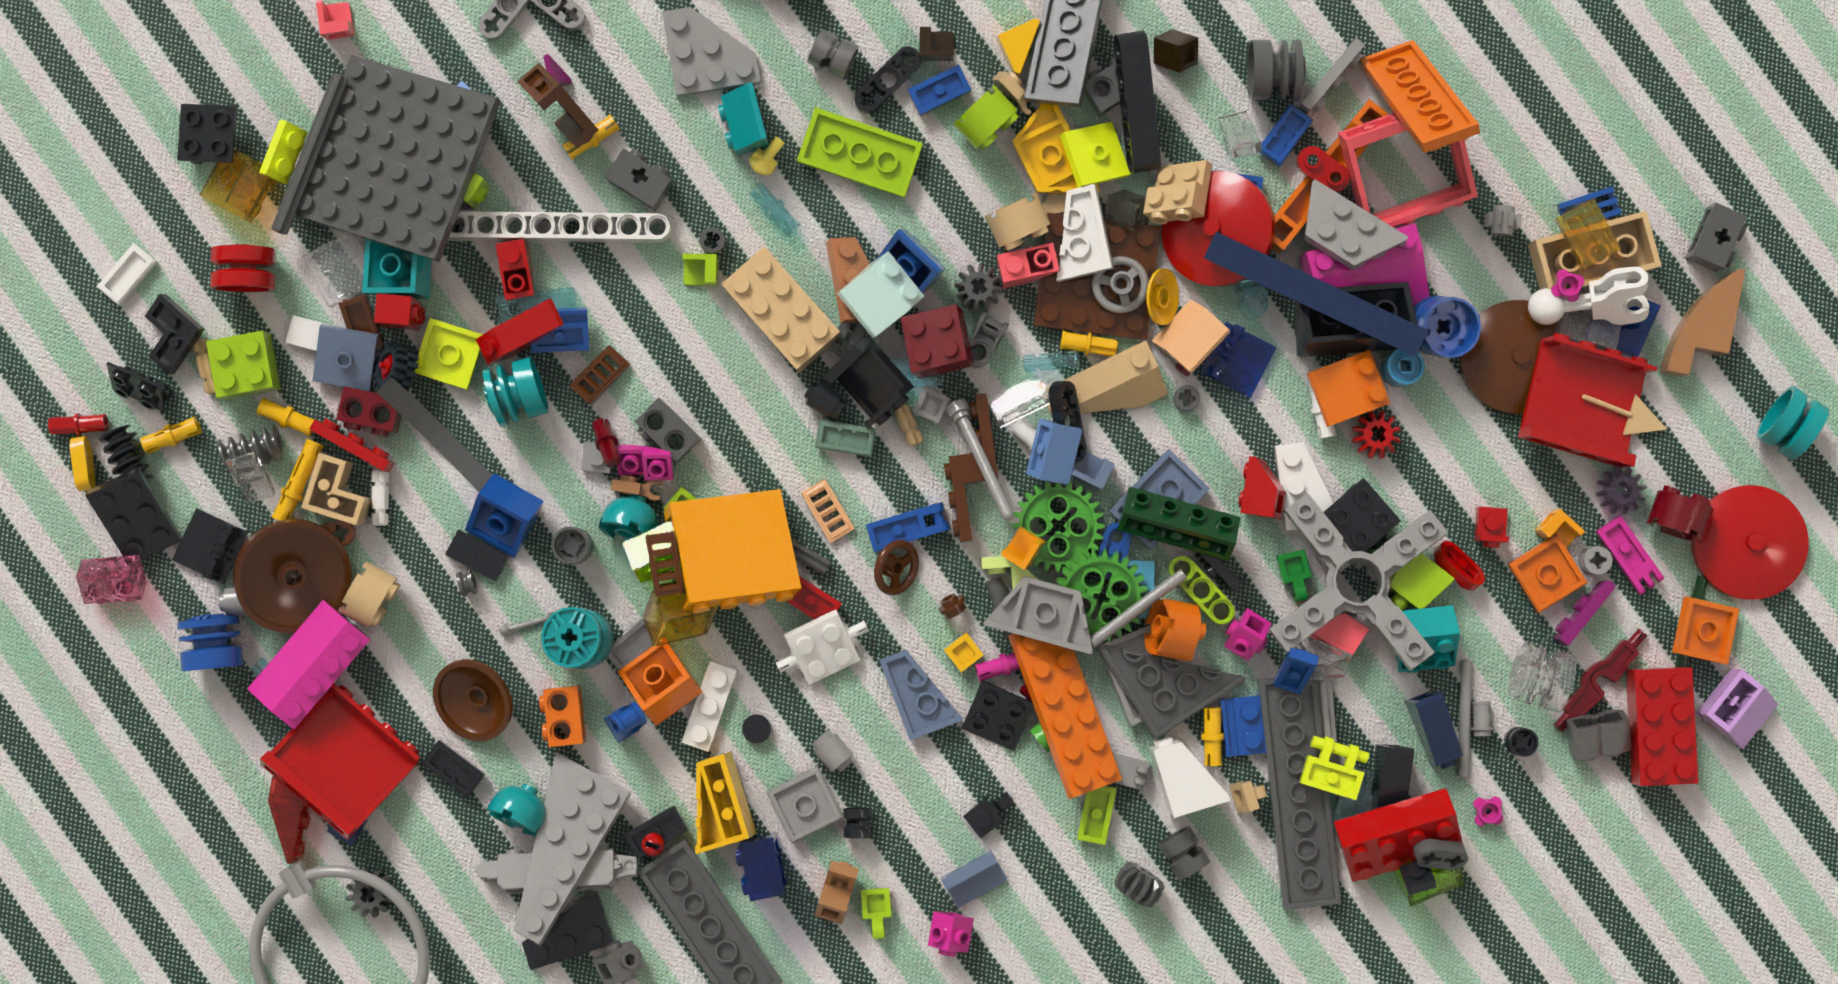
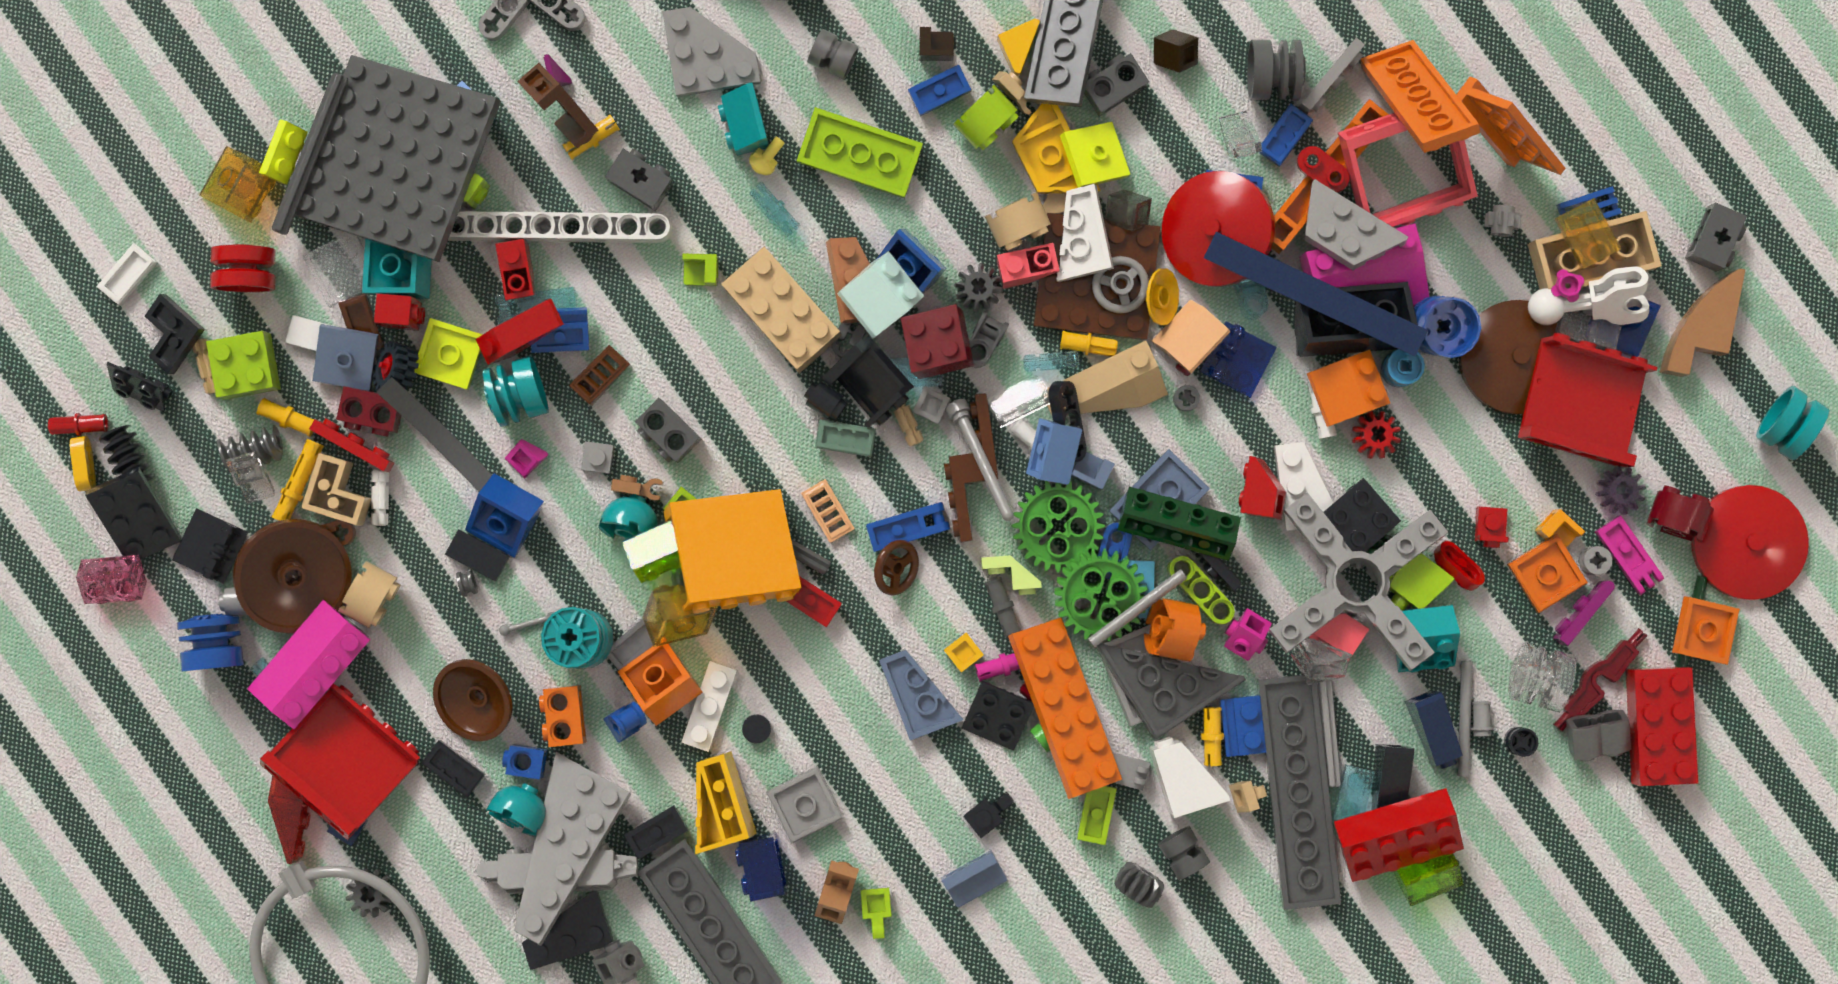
yellow pin [140,416,202,455] -> none
black hinge [177,104,237,164] -> none
coral panel [316,0,354,40] -> none
dark grey wheel [551,526,594,564] -> none
dark red axle [592,418,621,468] -> none
dark pink slope [617,445,674,481] -> none
red hinge [641,833,665,856] -> none
reddish brown slope [645,531,684,597] -> none
dark grey bush [699,227,726,254] -> none
white plate [775,610,869,685] -> none
light grey brick [811,729,853,773] -> none
black wheel [843,807,872,838] -> none
black beam [855,46,921,114] -> none
dark pink brick [928,911,974,957] -> none
reddish brown plate [938,593,966,619] -> none
light grey wing [984,576,1093,655] -> none
light orange panel [1001,526,1046,570] -> none
black beam [1113,30,1161,174] -> none
tan plate [1143,160,1212,224] -> none
blue plate [1273,647,1319,694] -> none
green plate [1276,549,1312,602] -> none
neon yellow plate [1299,736,1369,800] -> none
black plate [1399,861,1437,895] -> none
dark grey beam [1413,839,1468,870] -> none
dark pink plate [1473,796,1503,826] -> none
tan piece [1582,394,1667,435] -> none
lavender slope [1696,668,1778,749] -> none
none -> blue brick [502,744,548,780]
none -> dark pink slope [505,439,549,478]
none -> orange fence [1456,77,1566,175]

